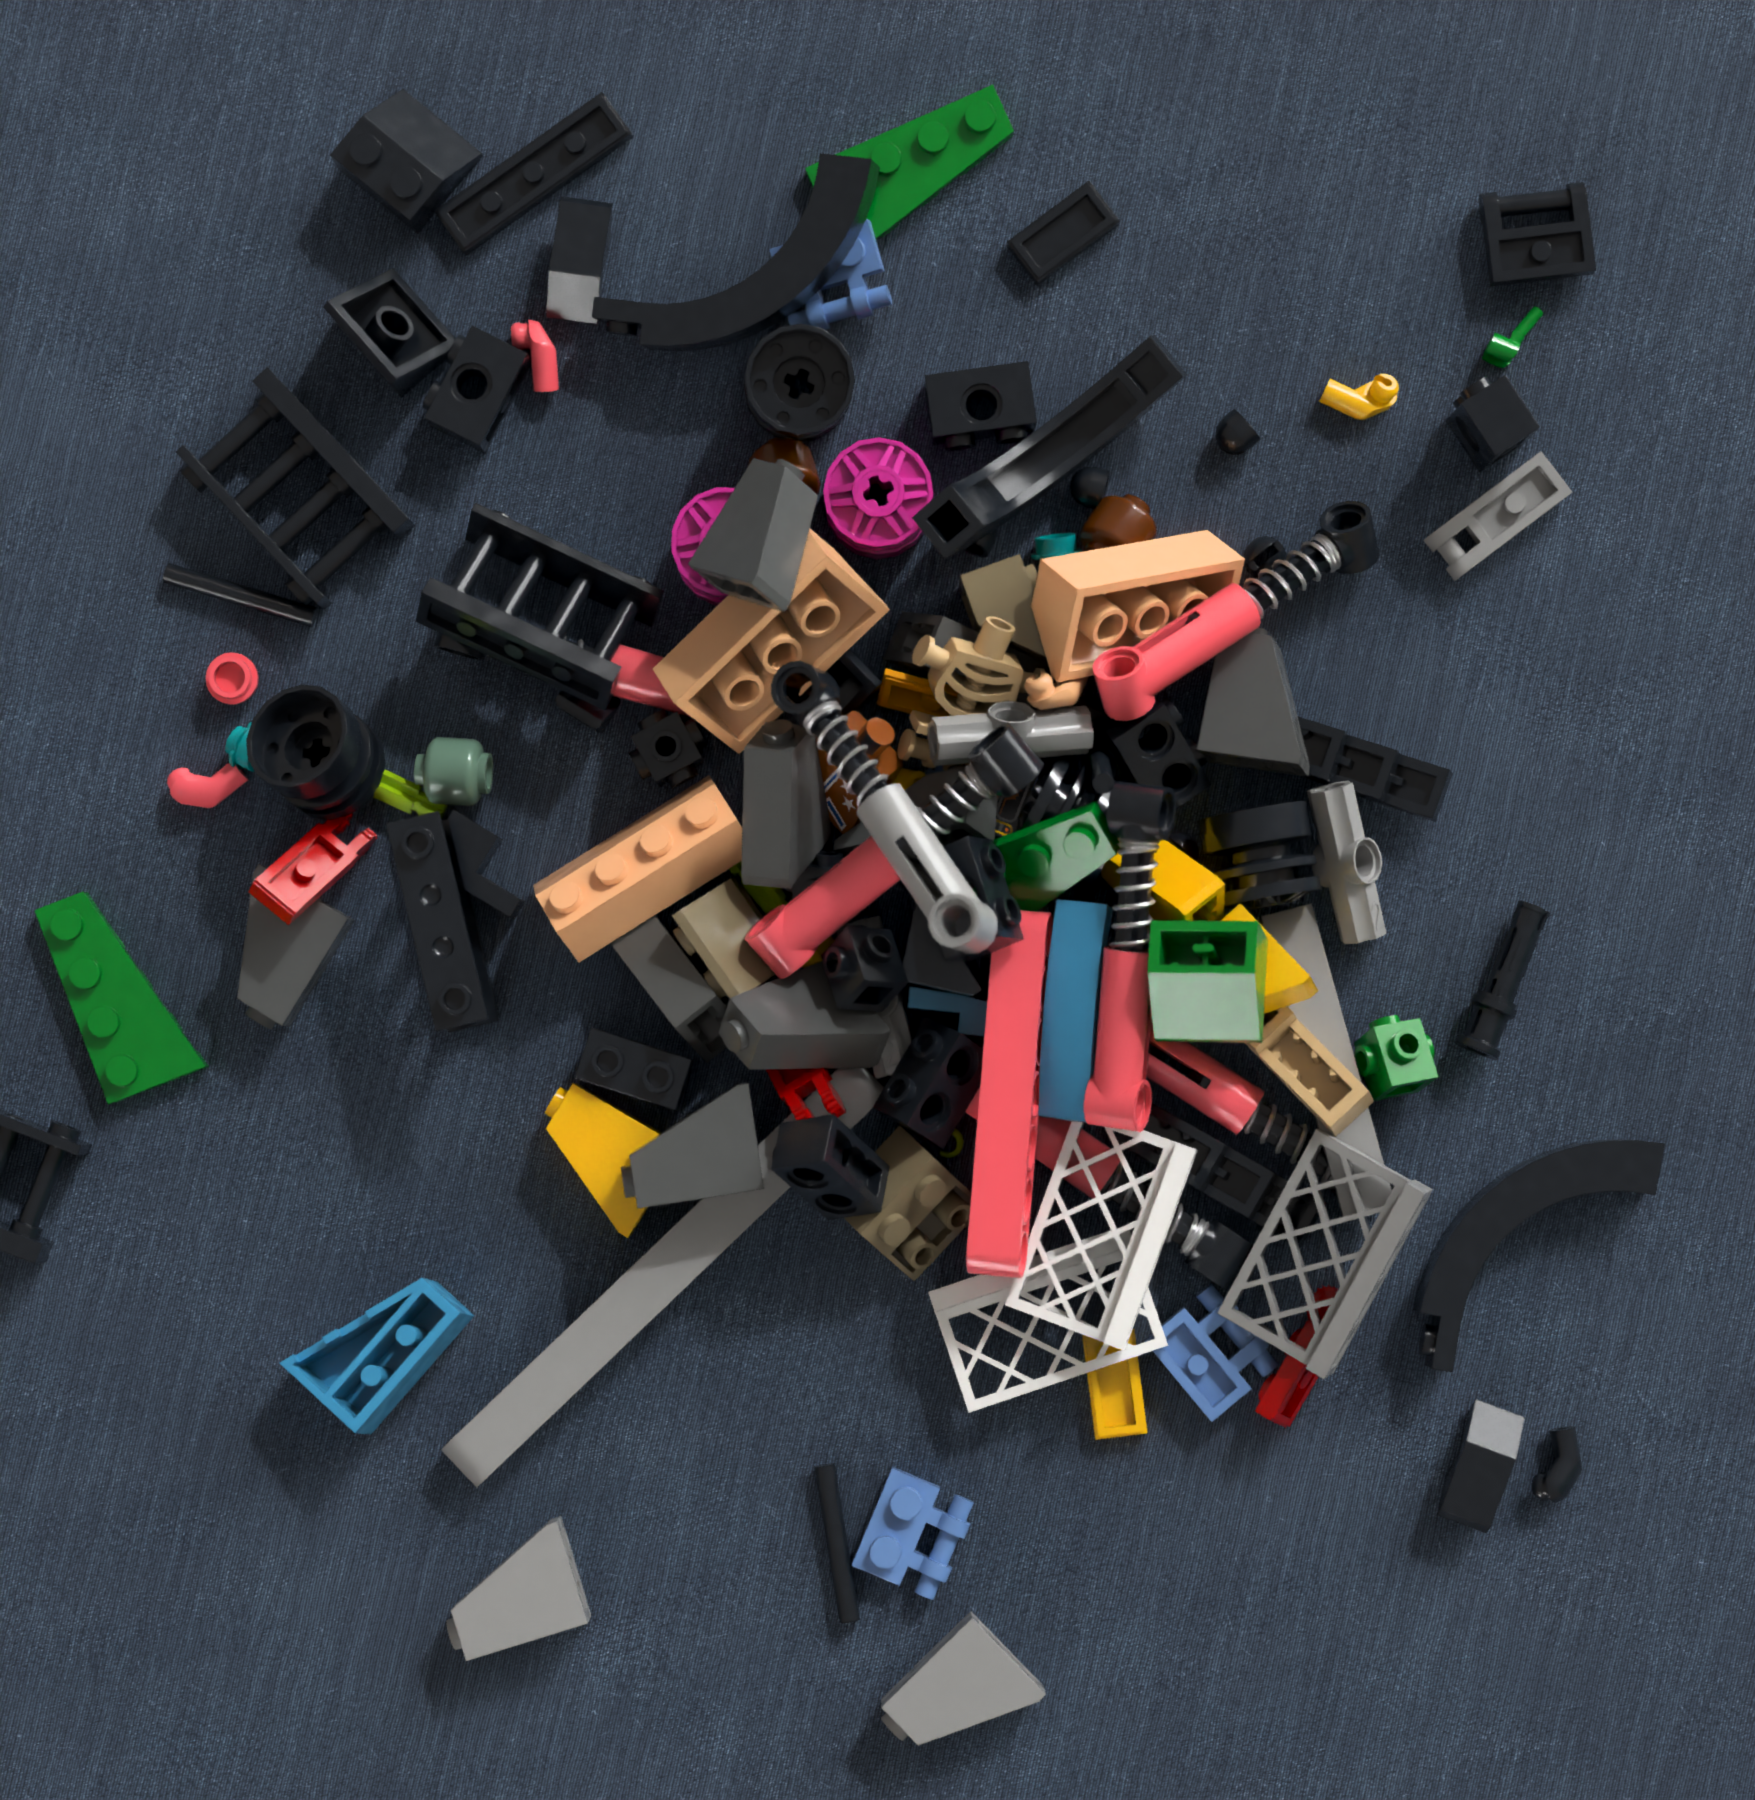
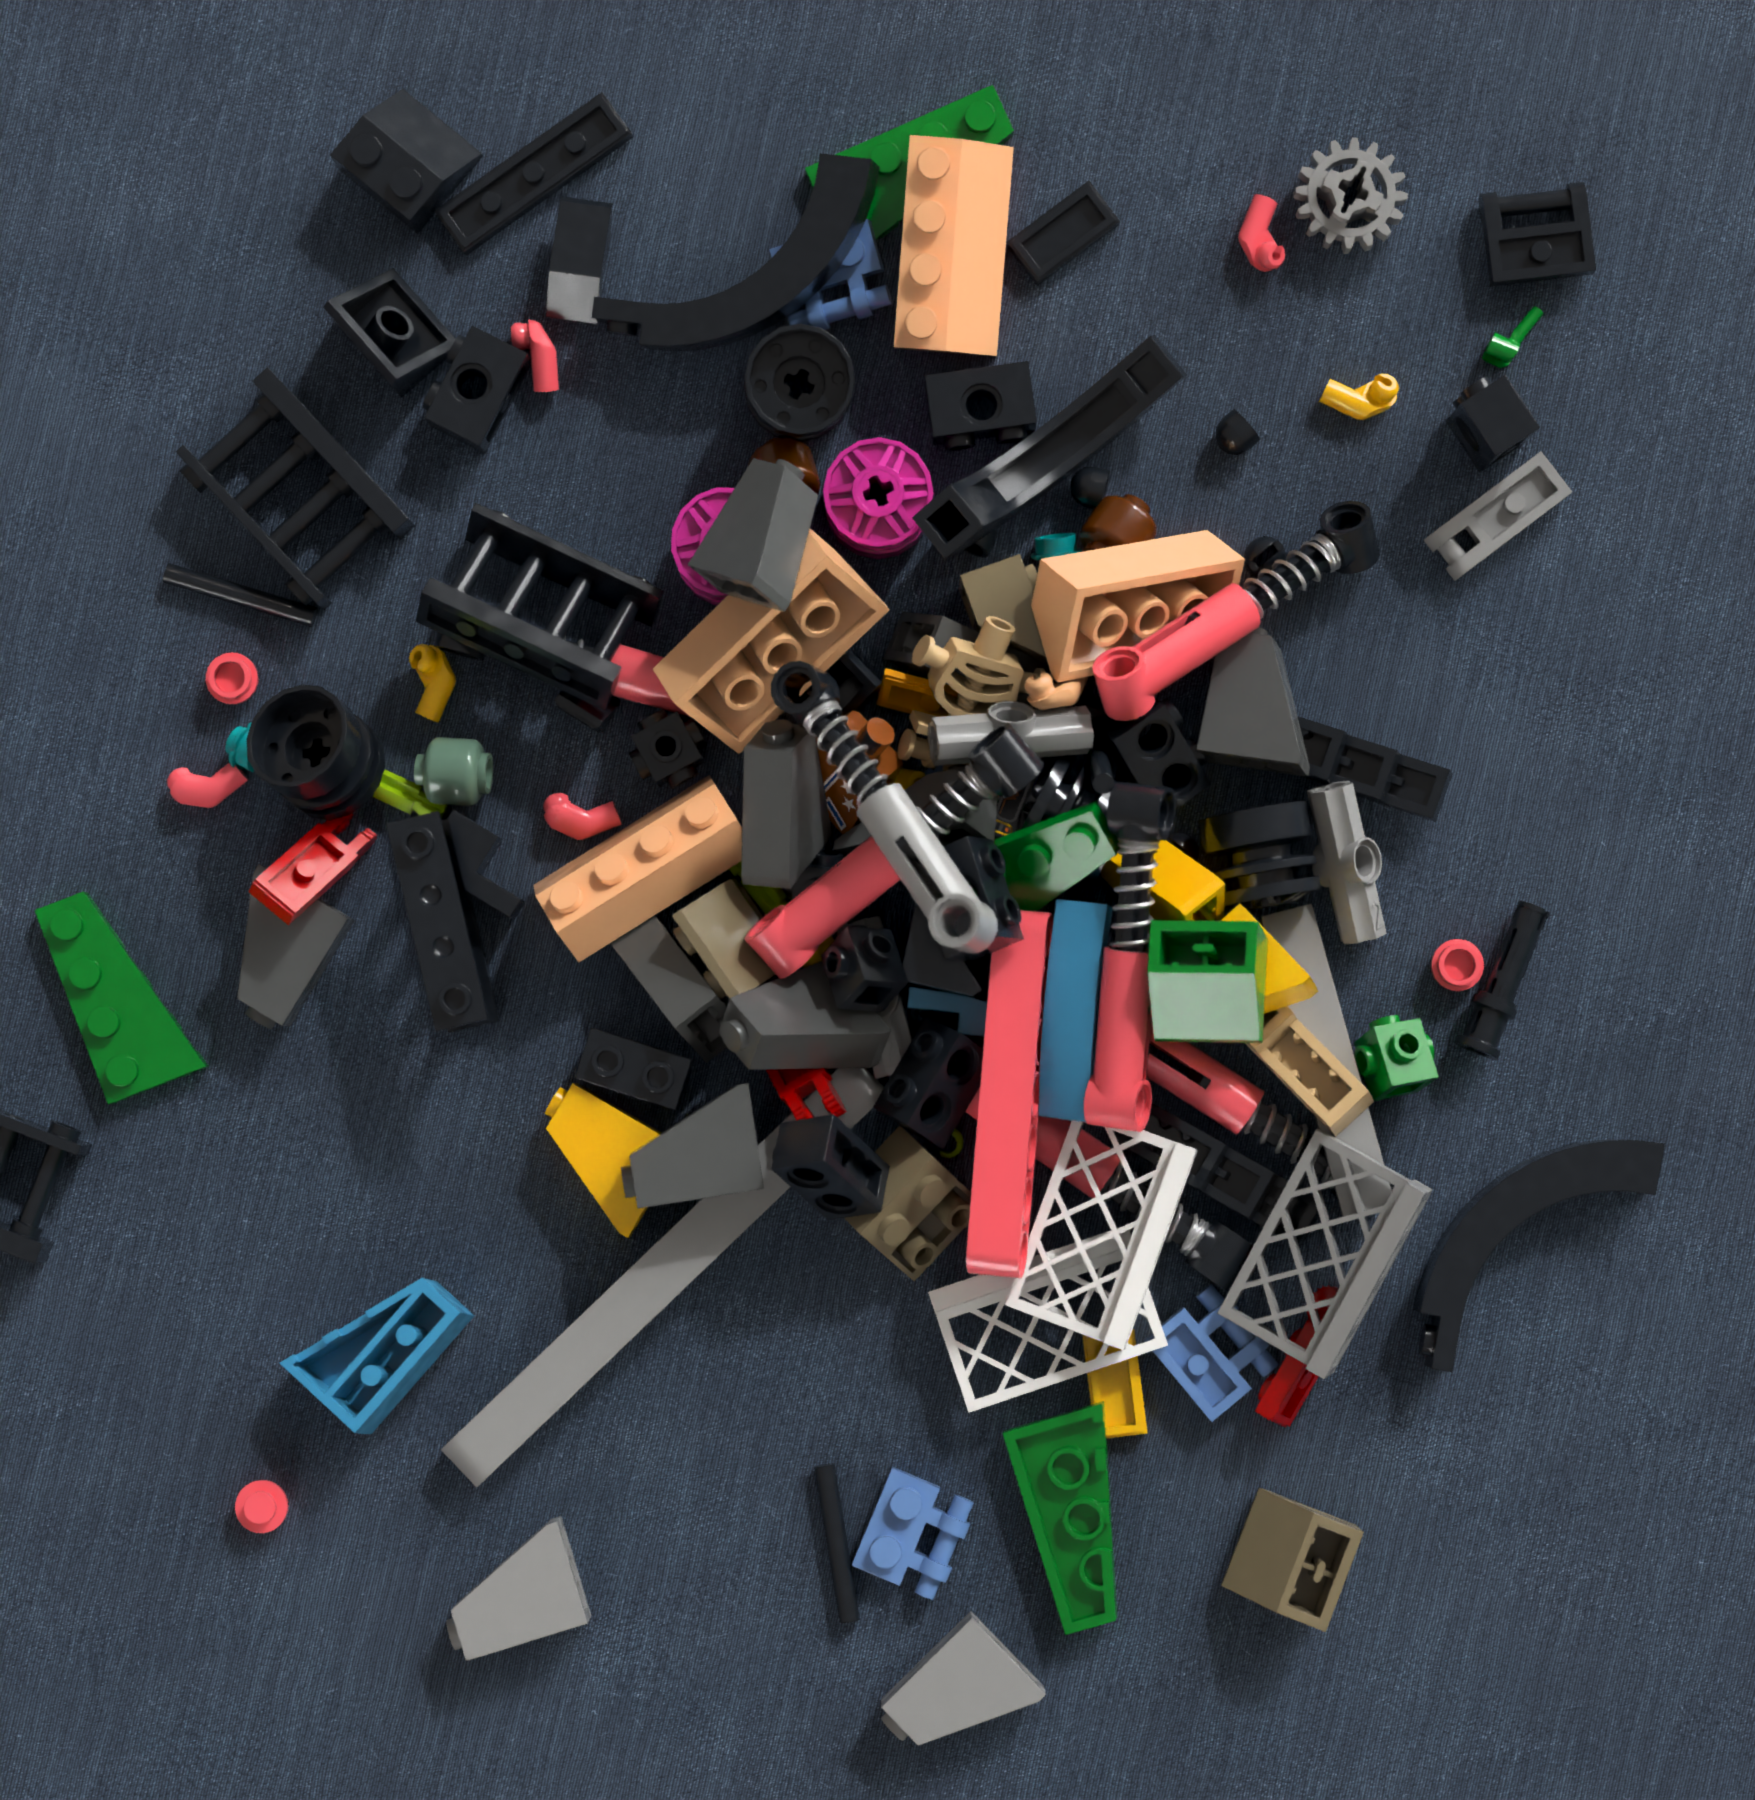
black slope [1437,1399,1525,1533] -> none
black arm [1531,1426,1582,1503] -> none
none -> coral plate [235,1480,288,1533]
none -> yellow arm [409,644,456,723]
none -> coral arm [543,793,622,840]
none -> light nougat slope [894,135,1014,356]
none -> green wing [1002,1401,1117,1635]
none -> dark tan slope [1221,1487,1364,1632]
none -> coral arm [1238,194,1285,272]
none -> light grey gear [1293,137,1408,254]
none -> coral plate [1431,939,1484,991]

